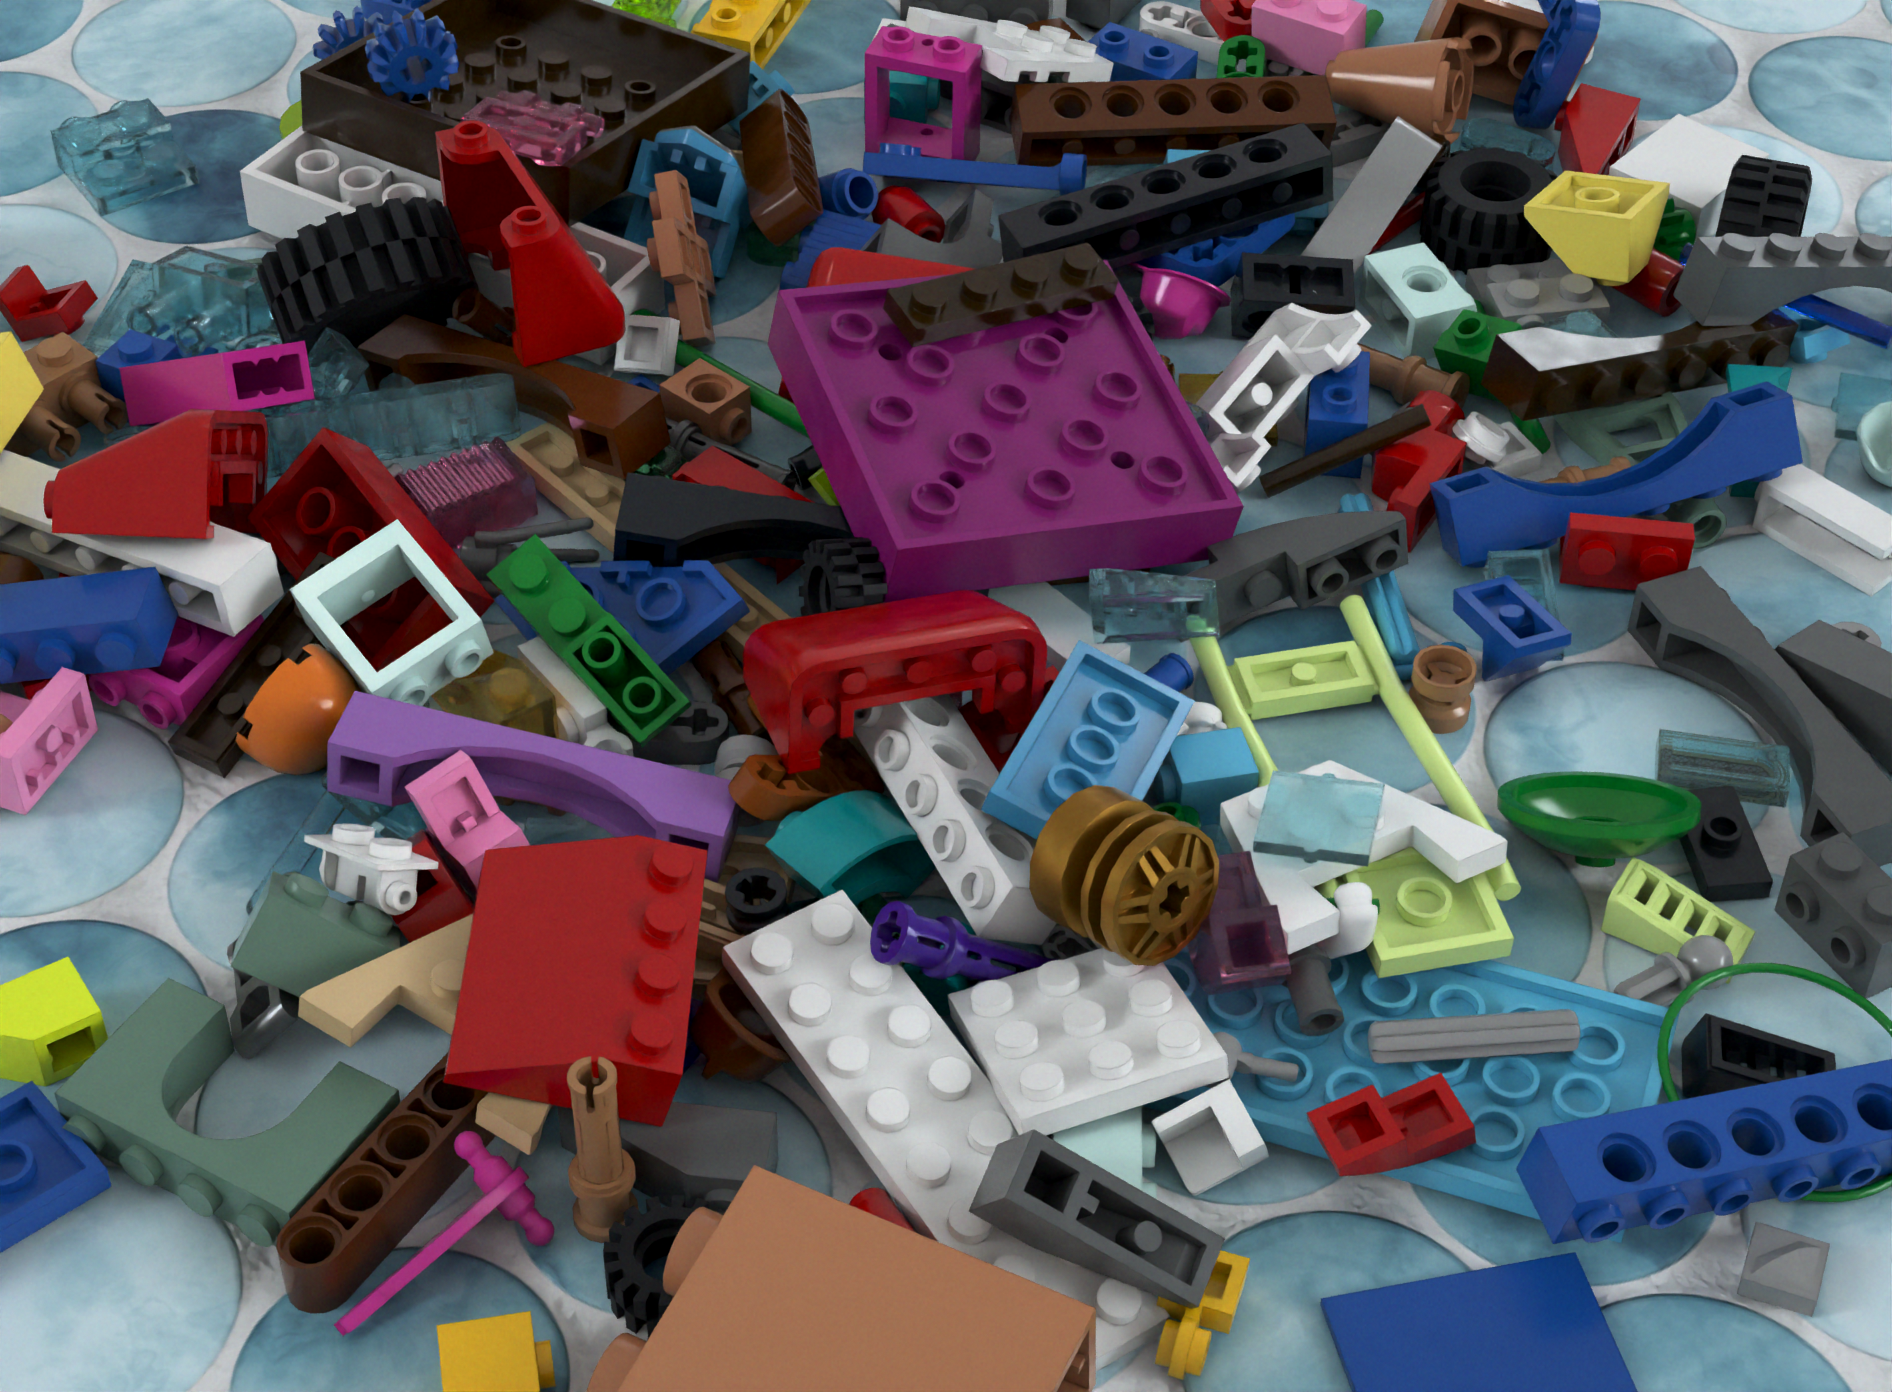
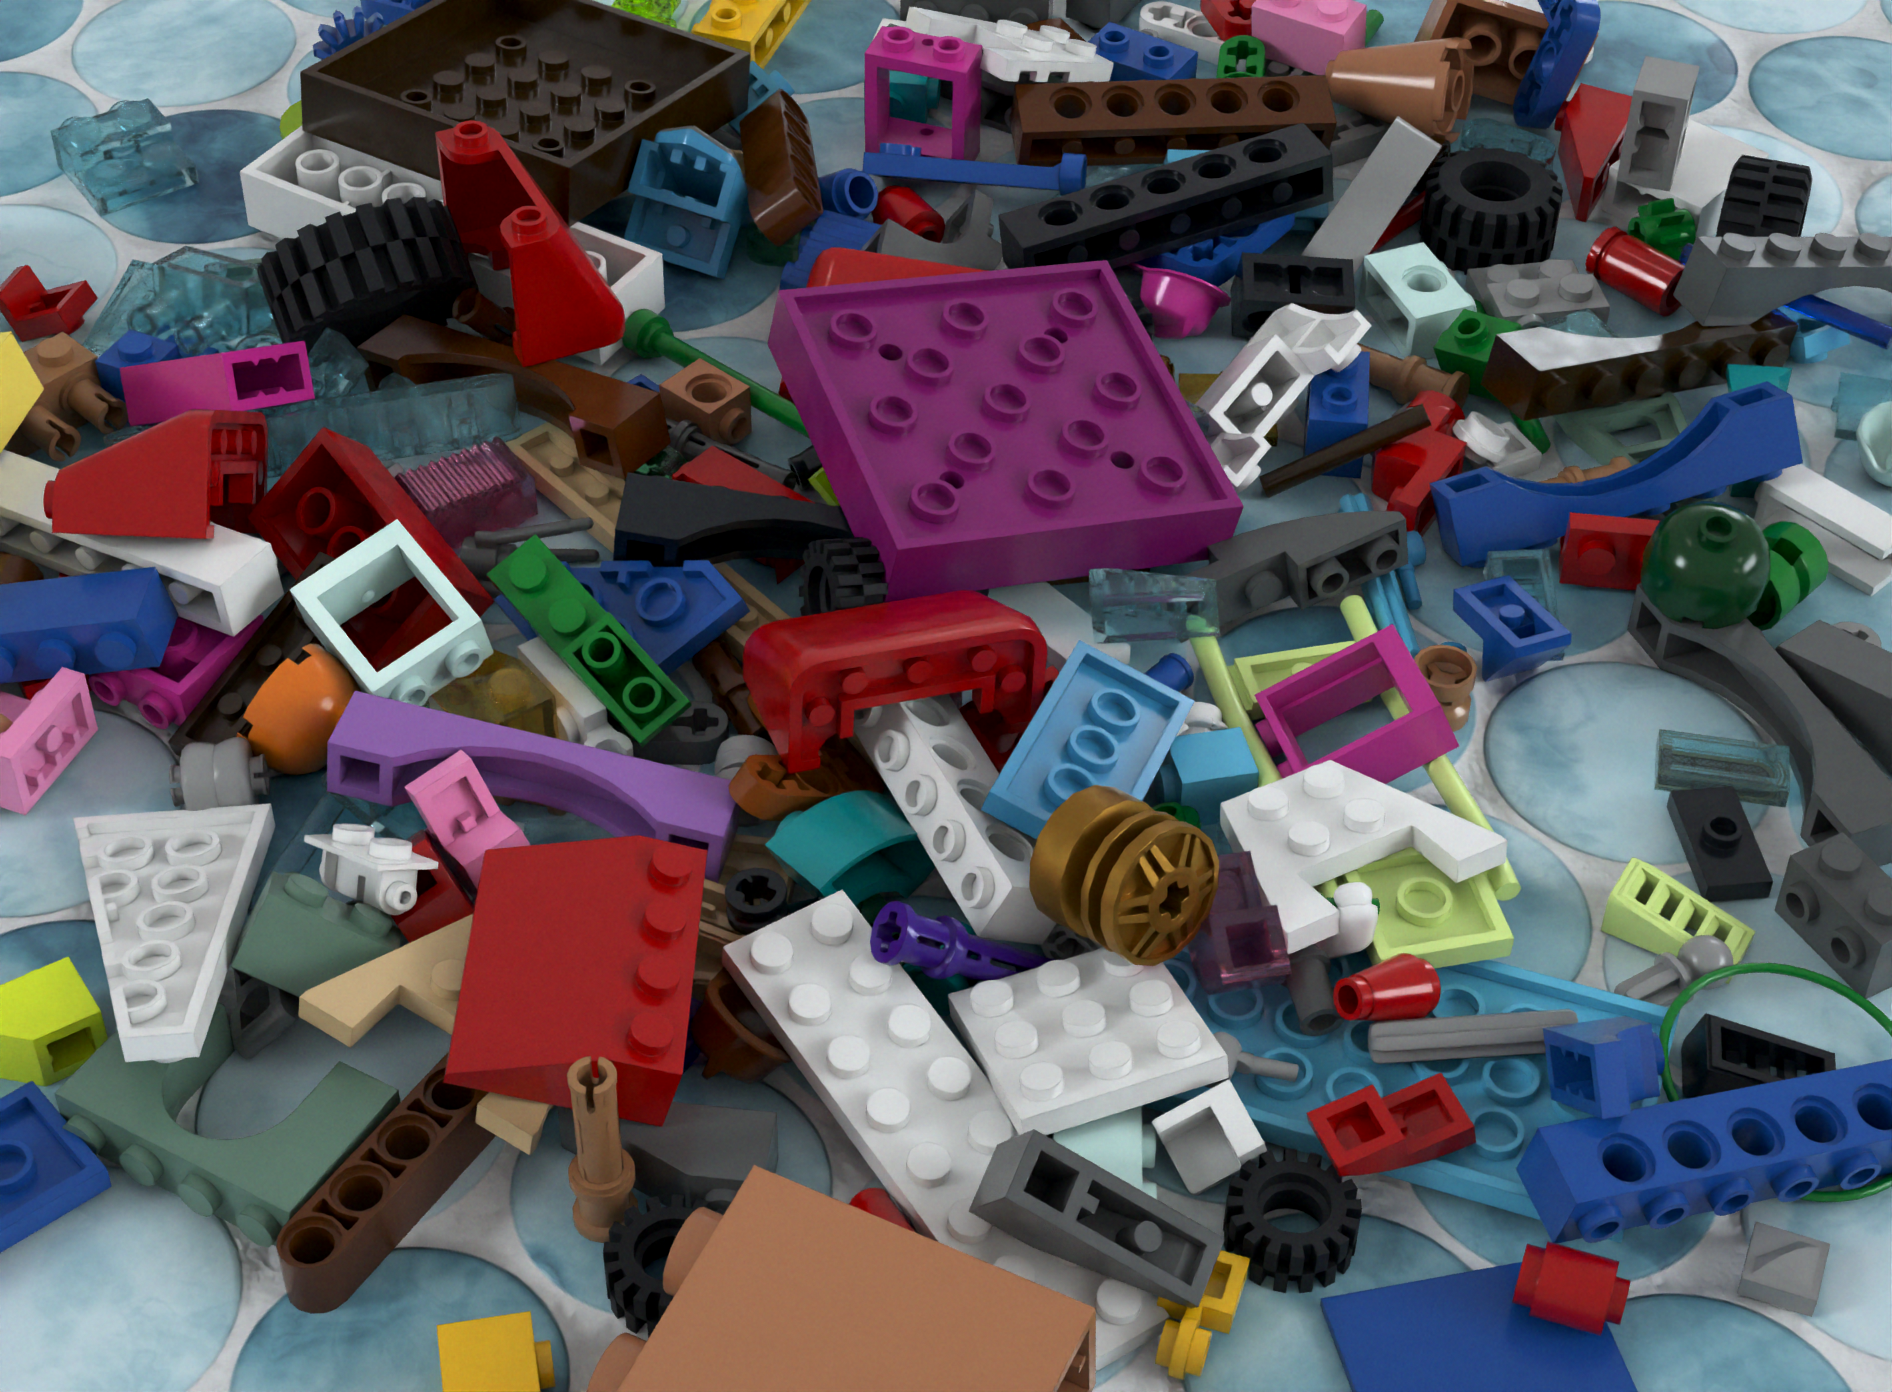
dark pink piece [334,1131,554,1336] -> none
blue gear [365,8,459,104] -> none
clear pink plate [460,90,605,166] -> none
white tile [614,314,680,377] -> none
nougat plate [647,170,717,347] -> none
dark brown plate [883,243,1119,347] -> none
clear light blue piece [1253,770,1385,867] -> none
green dish [1497,771,1701,868] -> none
light yellow slope [1524,170,1670,286] -> none
none -> white wing [73,803,275,1063]
none -> light grey piece [169,737,270,811]
none -> black tyre [1223,1149,1362,1293]
none -> dark pink window [1254,624,1459,784]
none -> red cone [1333,953,1441,1021]
none -> dark azure hand [1394,530,1426,610]
none -> red brick [1512,1241,1631,1336]
none -> blue arch [1543,1016,1665,1119]
none -> light grey brick [1616,56,1700,192]
none -> dark green cylinder [1641,501,1771,629]
none -> green wheel [1747,521,1829,631]

